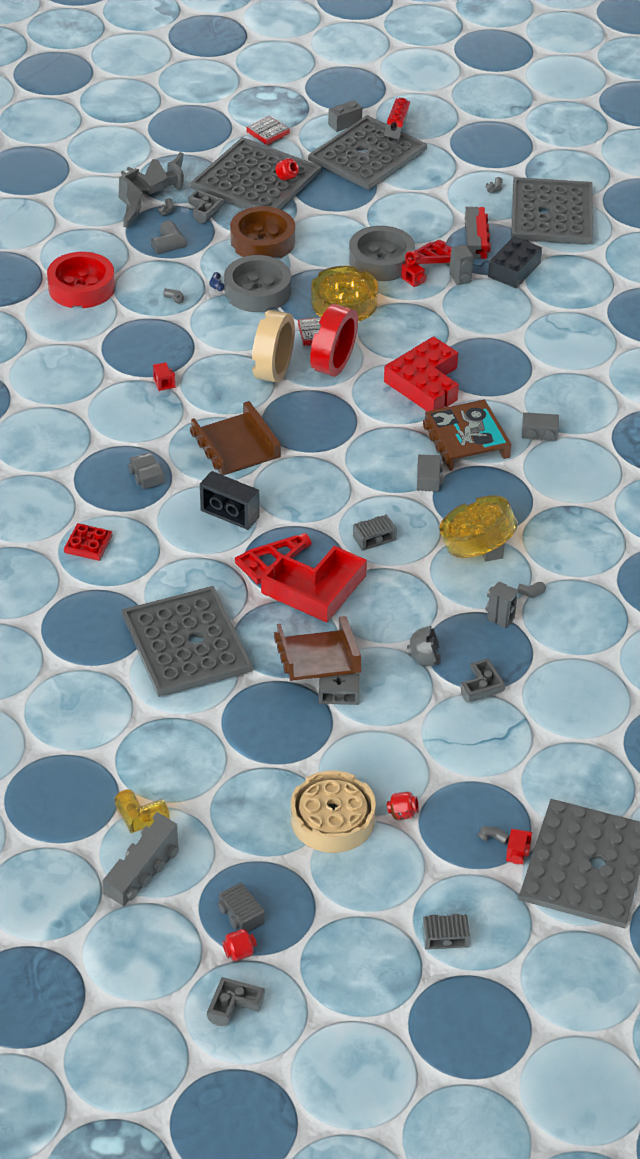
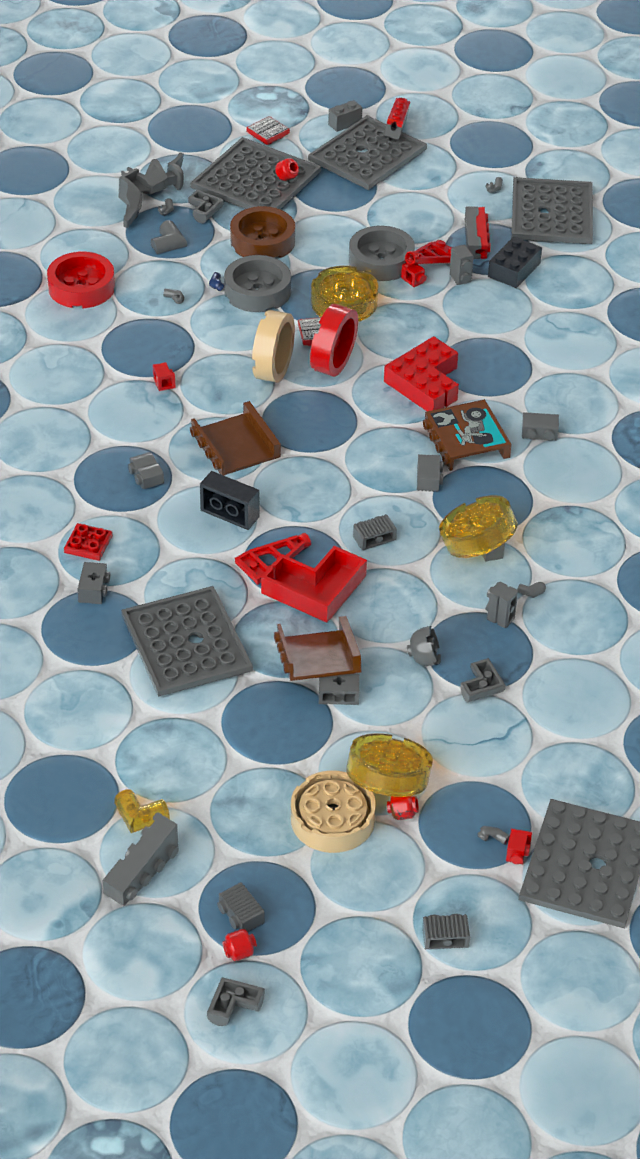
none -> dark grey brick [77,562,110,604]
none -> clear yellow brick [346,733,433,797]

